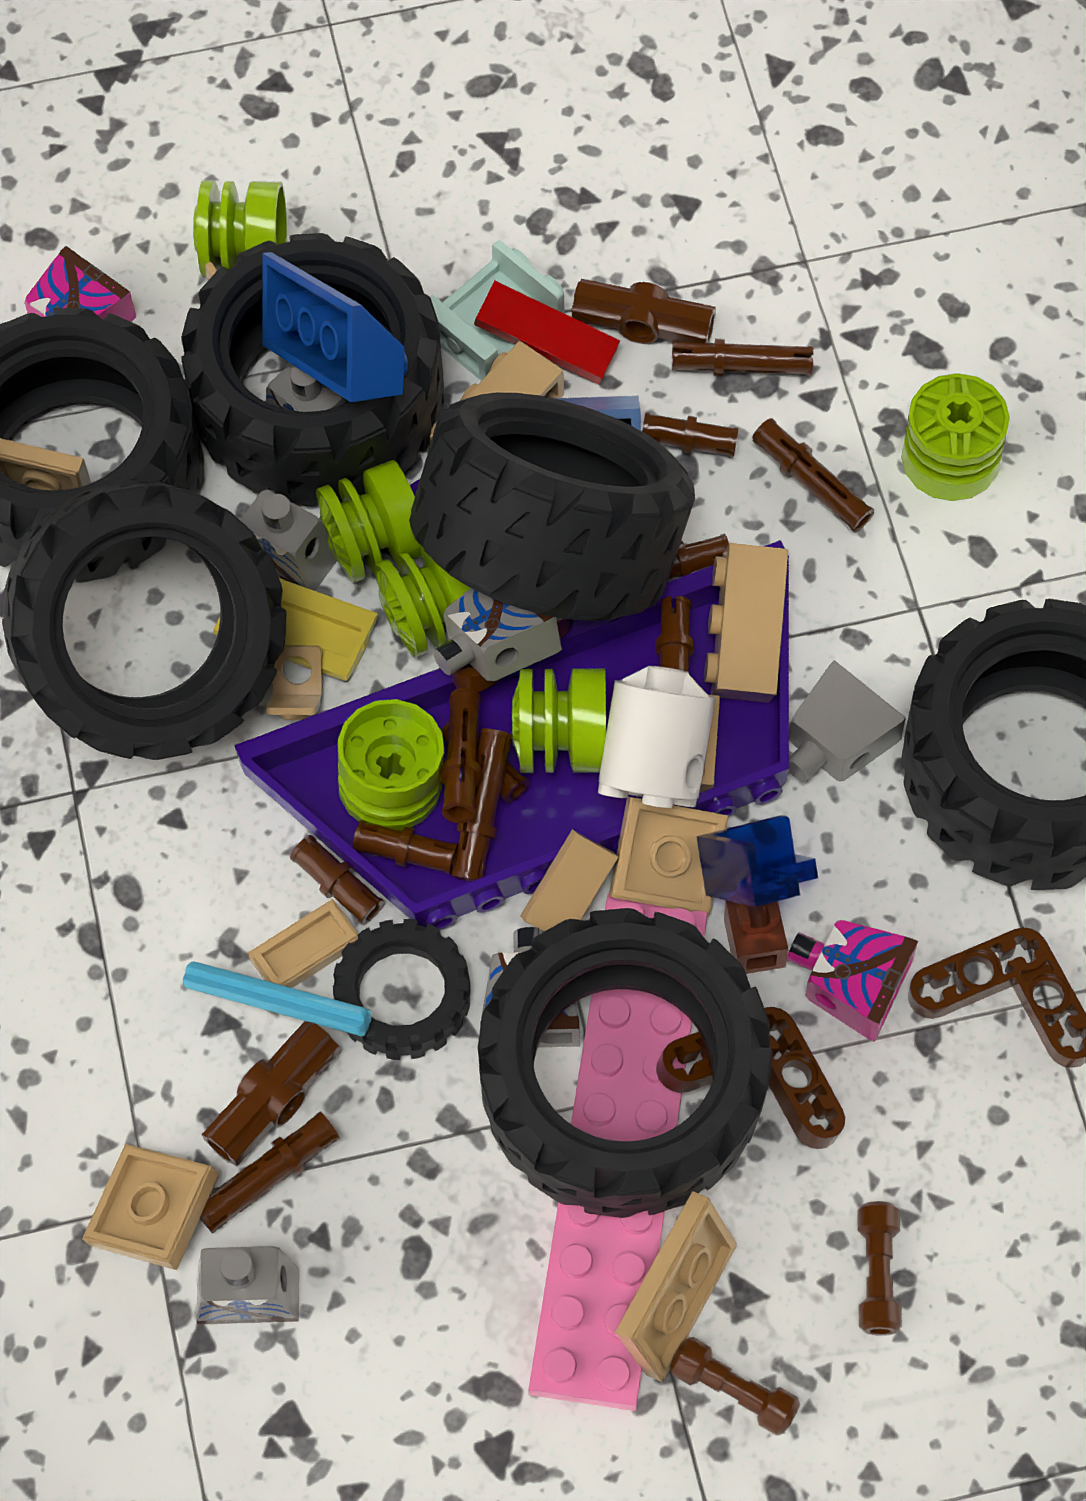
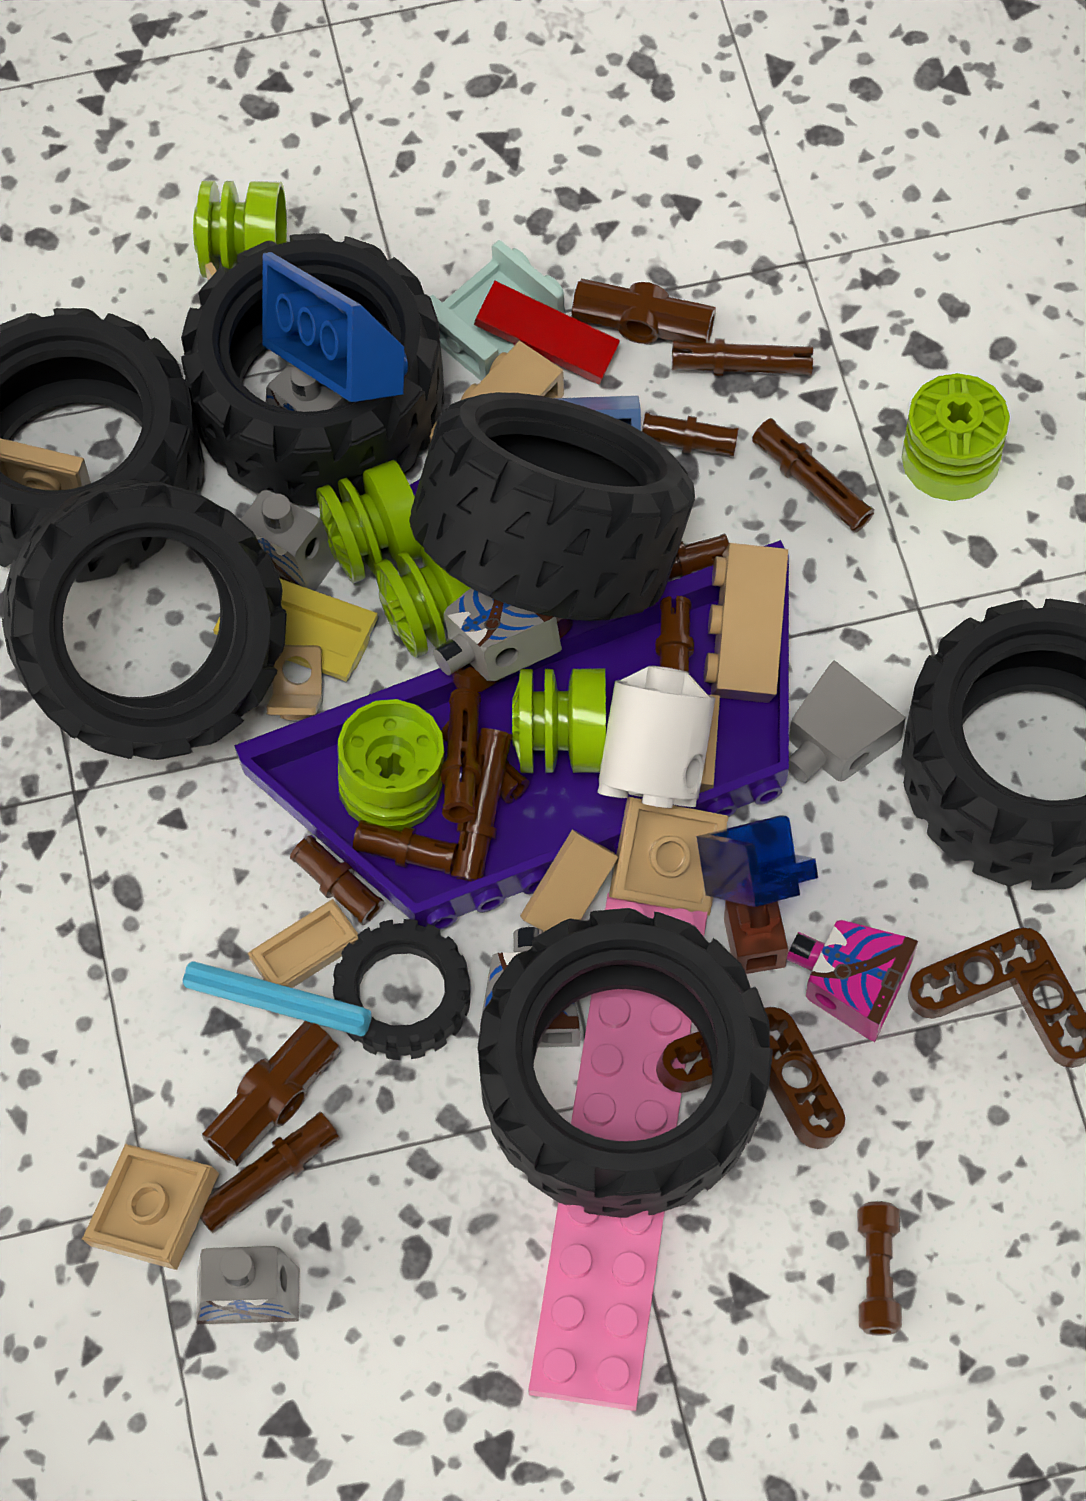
torso [24,246,136,322] -> none
tan tile [615,1191,737,1382] -> none
reddish brown piece [670,1337,800,1436] -> none

